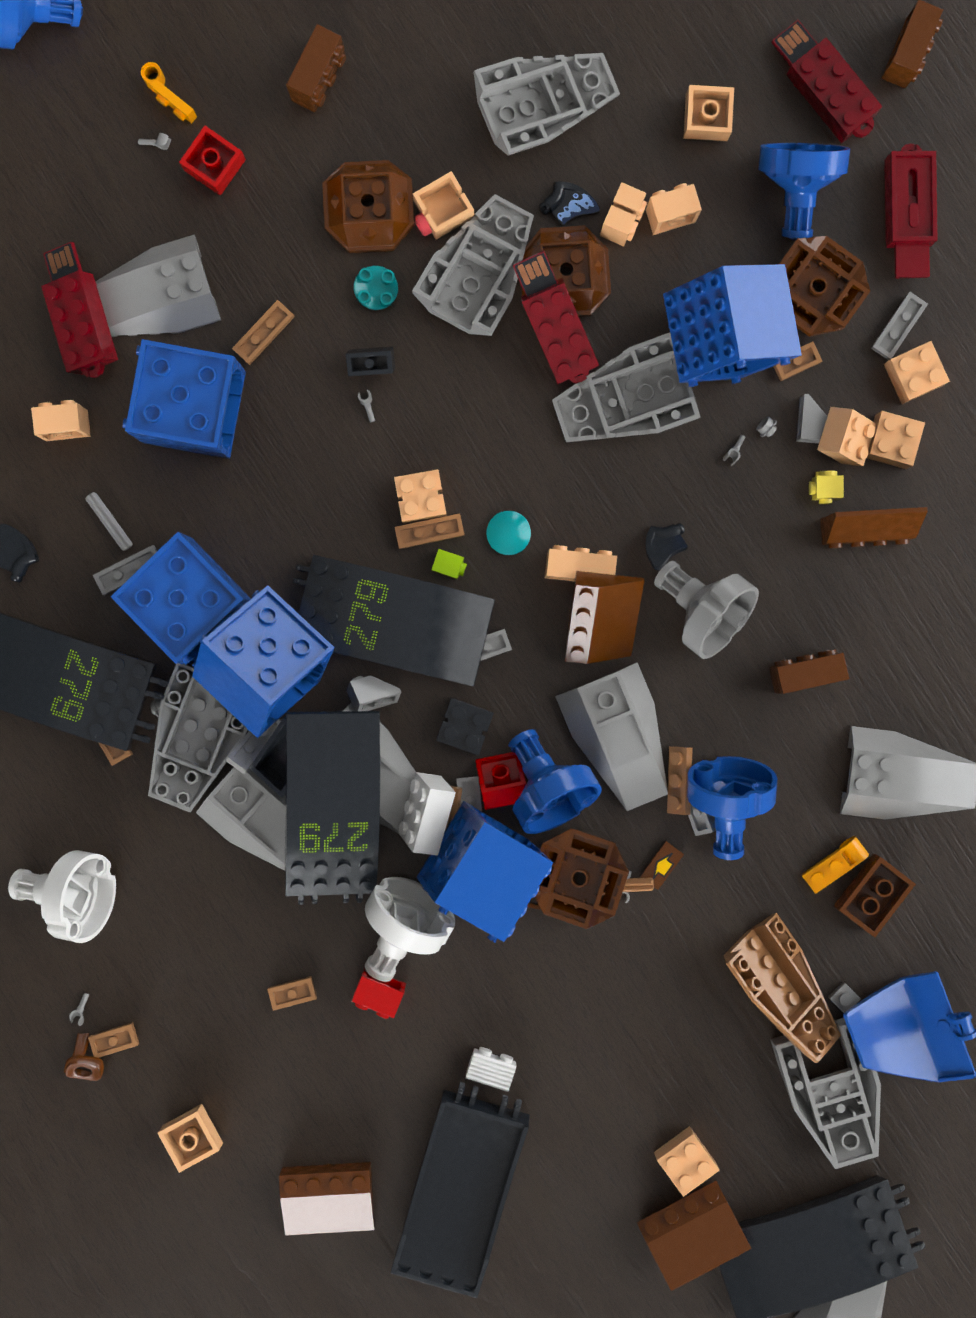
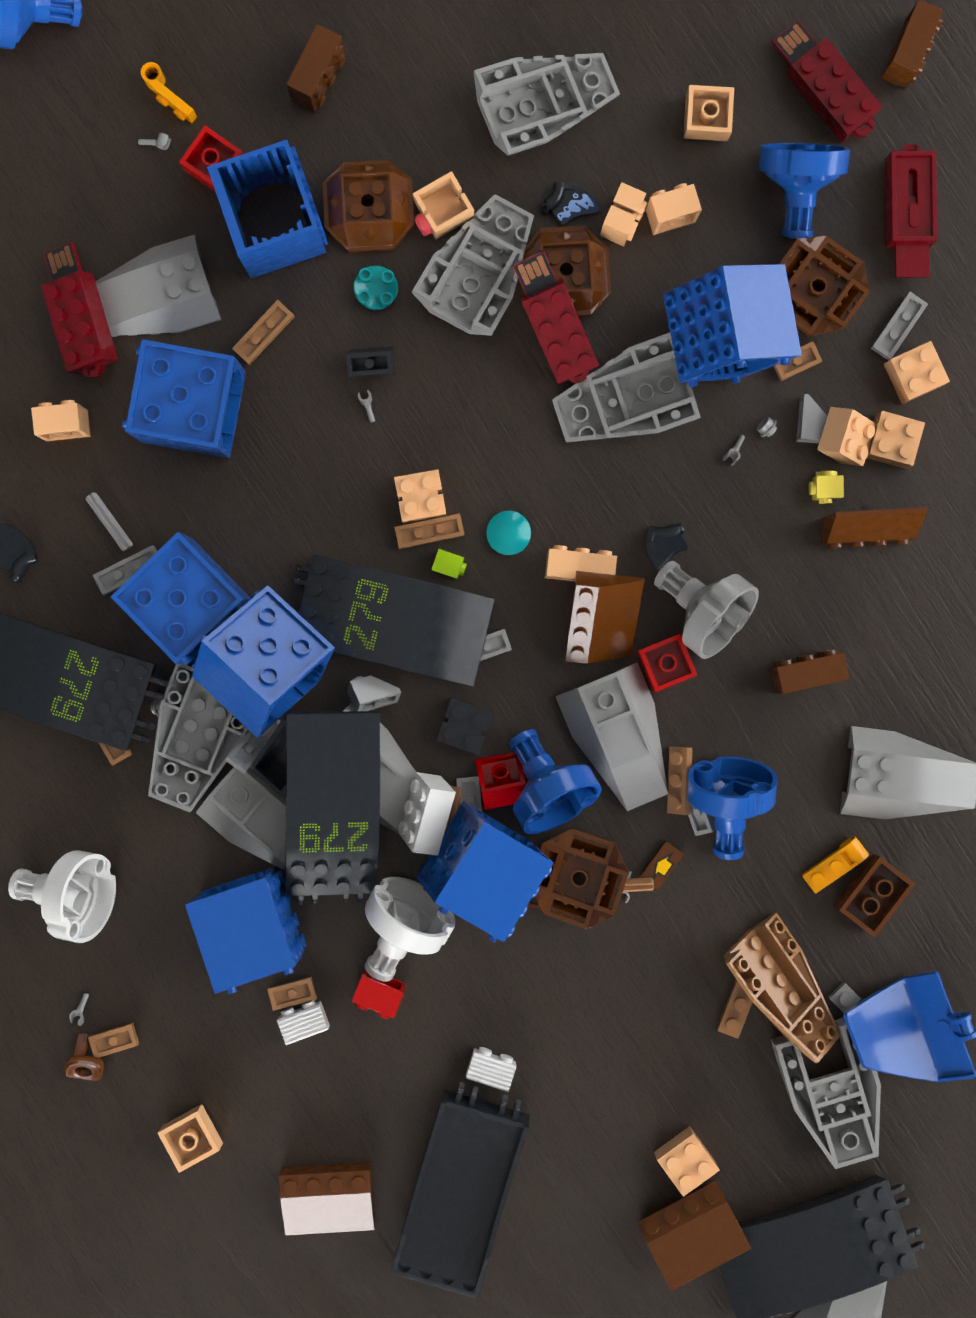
none -> blue piece [185,866,307,994]
none -> blue piece [207,139,328,278]
none -> white brick [277,1000,330,1045]
none -> red brick [636,634,697,692]
none -> medium nougat plate [716,979,753,1039]

